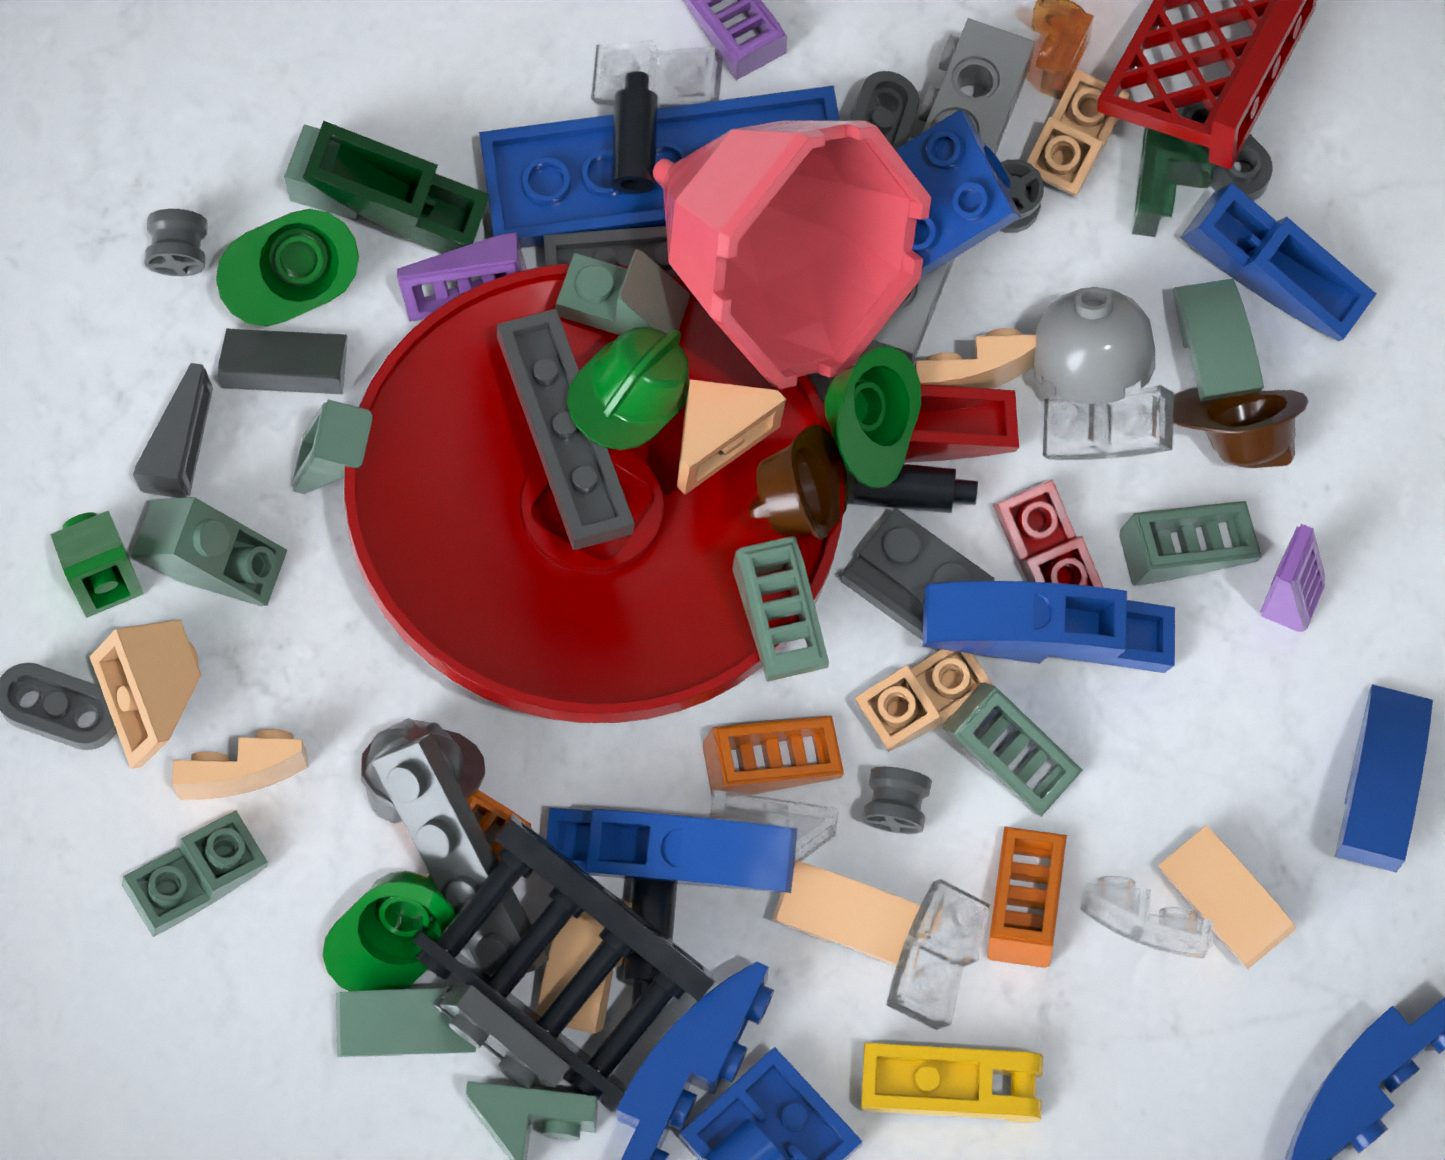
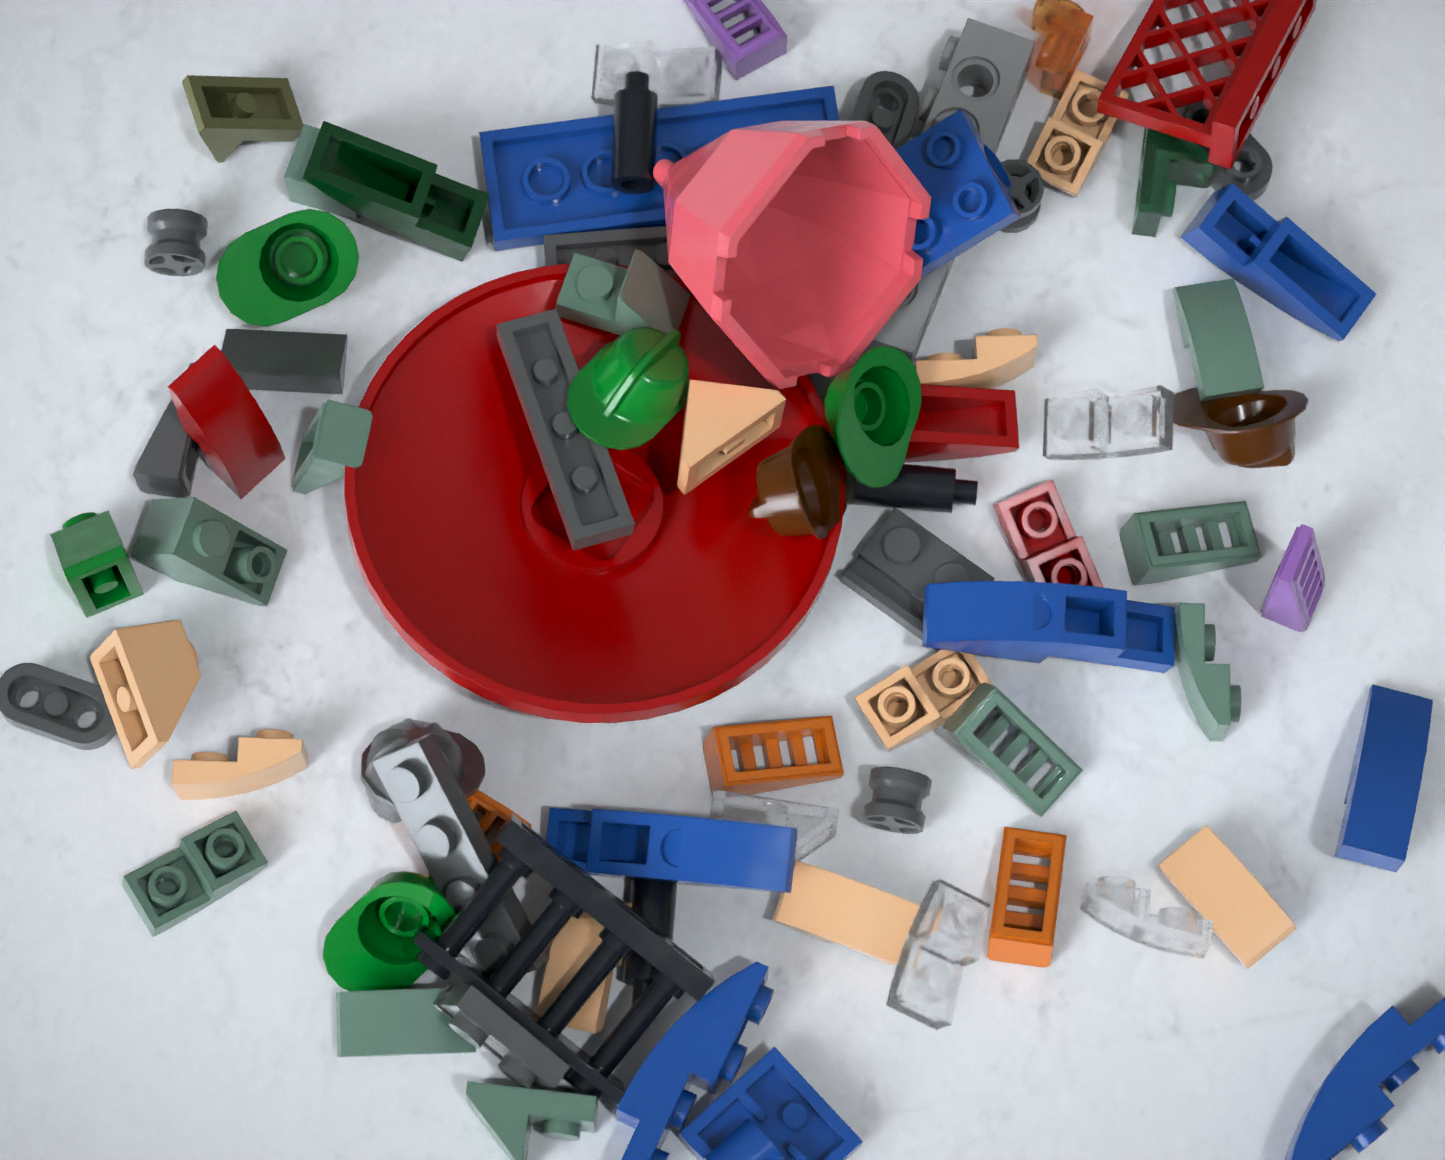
medium lavender slope [397,232,527,321] -> none
sand green slope [732,536,829,682] -> none
yellow plate [861,1043,1043,1123] -> none
light grey cylinder [1033,287,1155,404] -> none
none -> red slope [168,345,286,499]
none -> olive slope [182,75,303,163]
none -> sand green slope [1175,603,1241,742]

